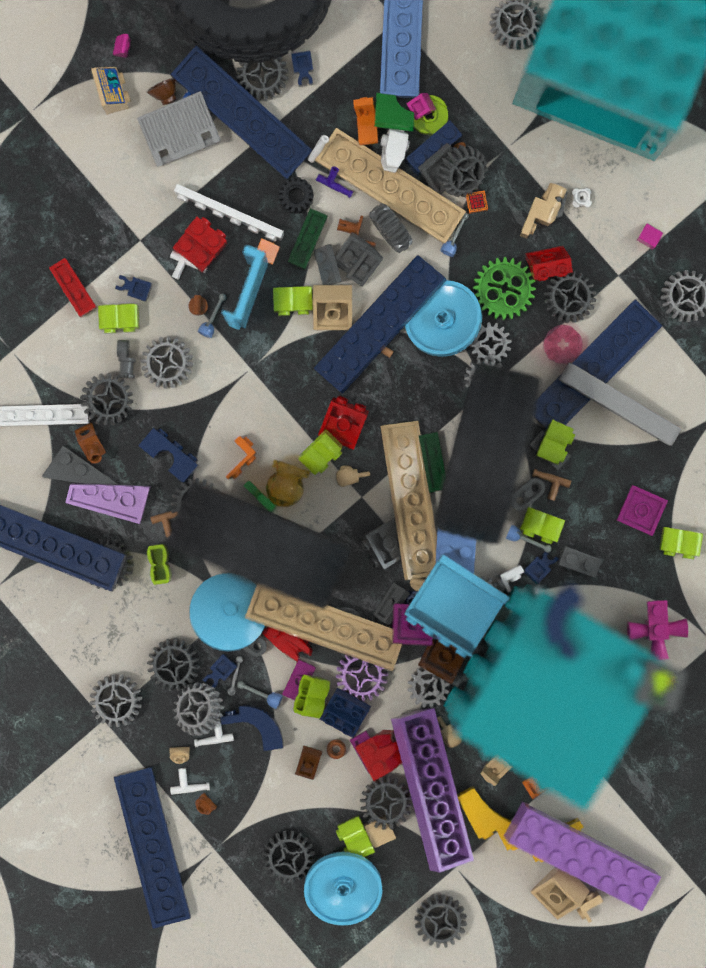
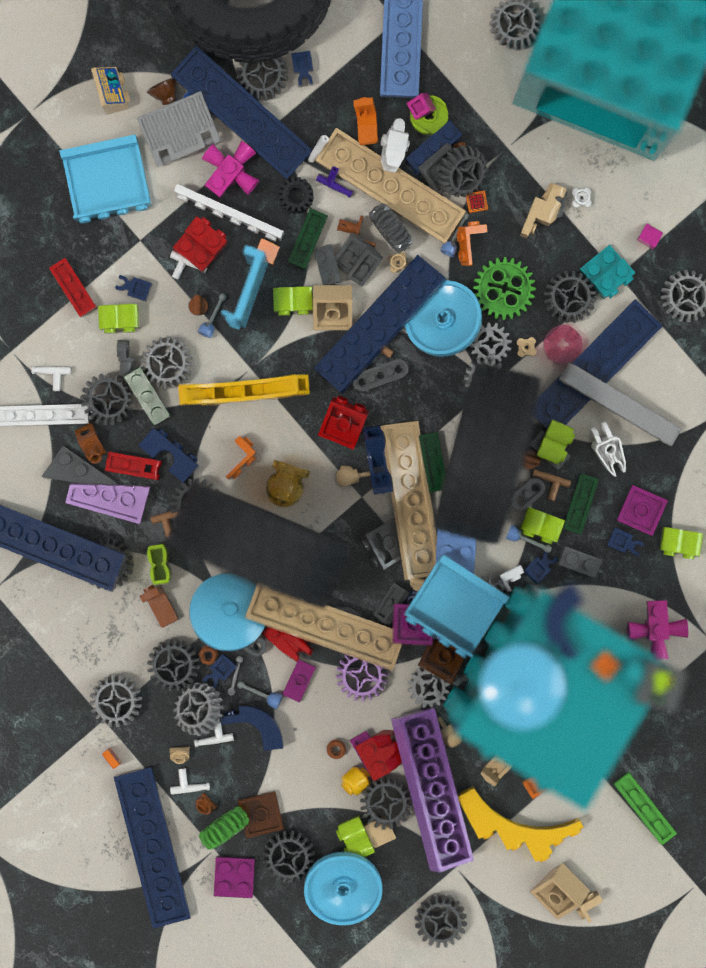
dark pink slope [113,34,131,58] -> none
green tile [243,481,277,513] -> none
lime brick [293,674,330,718] -> none
reddish brown slope [295,746,322,780] -> none
lime brick [298,430,343,475] -> none
dark blue slope [319,688,371,738] -> none
green tile [374,93,414,132] -> none
medium lavender brick [504,802,661,911] -> none
red plate [525,246,573,281] -> none
none -> white piece [31,366,71,391]
none -> medium azure panel [59,135,152,223]
none -> orange tile [102,748,122,769]
none -> red plate [105,452,162,480]
none -> plate [123,366,170,426]
none -> dark orange bracket [139,585,179,628]
none -> yellow arch [178,375,310,405]
none -> dark orange plate [199,645,218,665]
none -> bright green gear [199,807,249,850]
none -> dark pink brick [202,141,259,198]
none -> magenta plate [214,856,255,898]
none -> reddish brown tile [237,791,284,839]
none -> yellow head [341,766,370,796]
none -> dark grey plate [353,359,408,392]
none -> dark blue arch [363,425,393,495]
none -> tan plate [387,252,408,273]
none -> orange bracket [457,221,487,266]
none -> medium azure dish [480,644,565,729]
none -> tan plate [517,337,537,357]
none -> dark orange plate [522,450,541,469]
none -> dark green plate [562,473,599,535]
none -> teal plate [579,244,635,299]
none -> white hinge [590,422,626,477]
none -> orange tile [590,651,621,681]
none -> dark blue plate [607,528,644,557]
none -> bright green tile [613,772,677,845]

